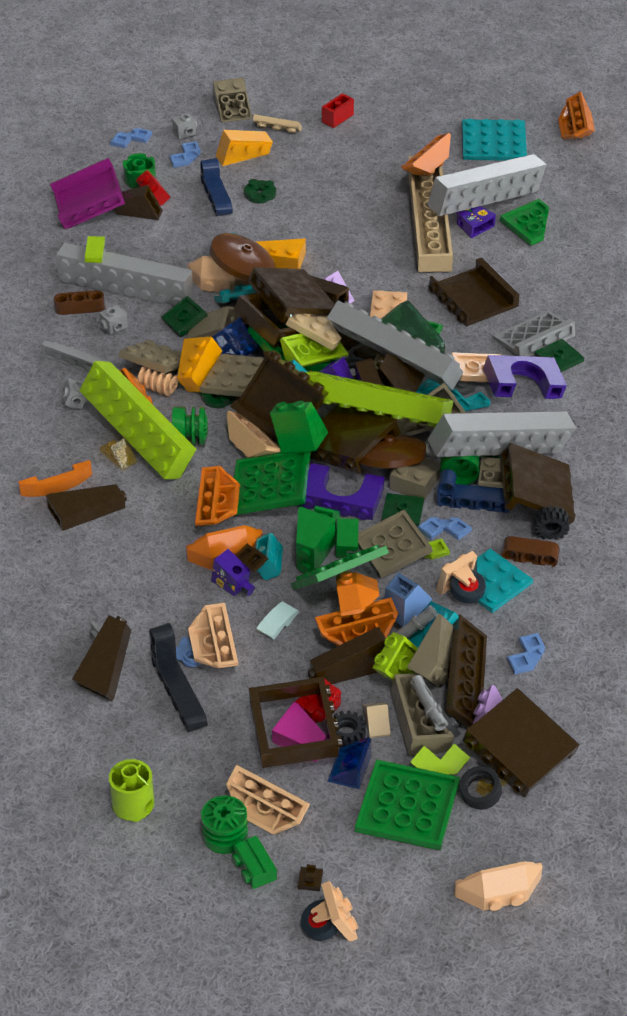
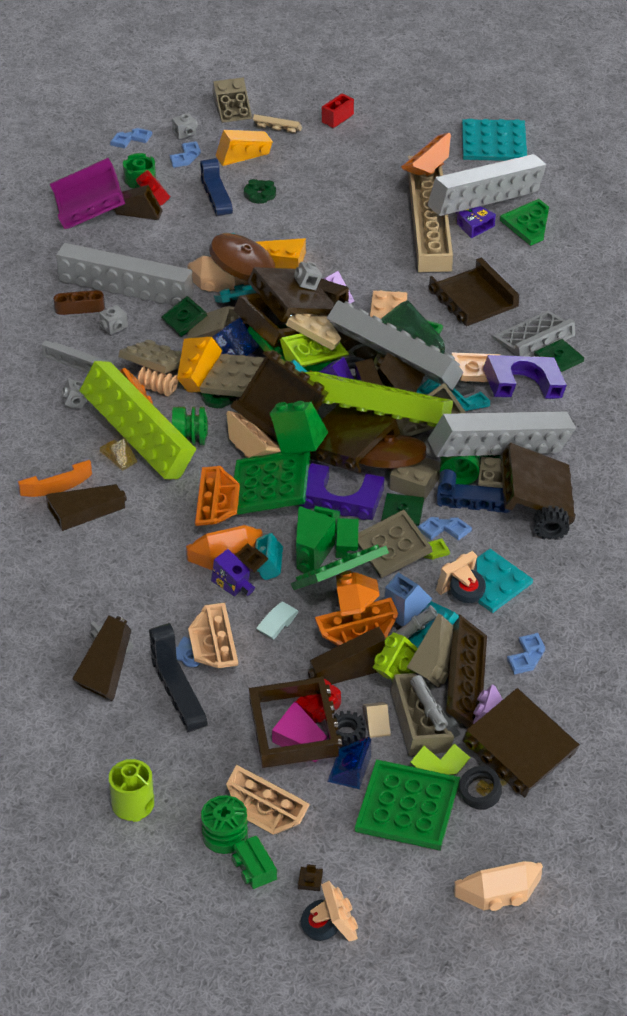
lime tile [85,236,105,263] -> none
reddish brown beam [501,536,560,567] -> none
orange wedge [558,91,595,139] -> none
none -> light grey brick [294,262,322,290]

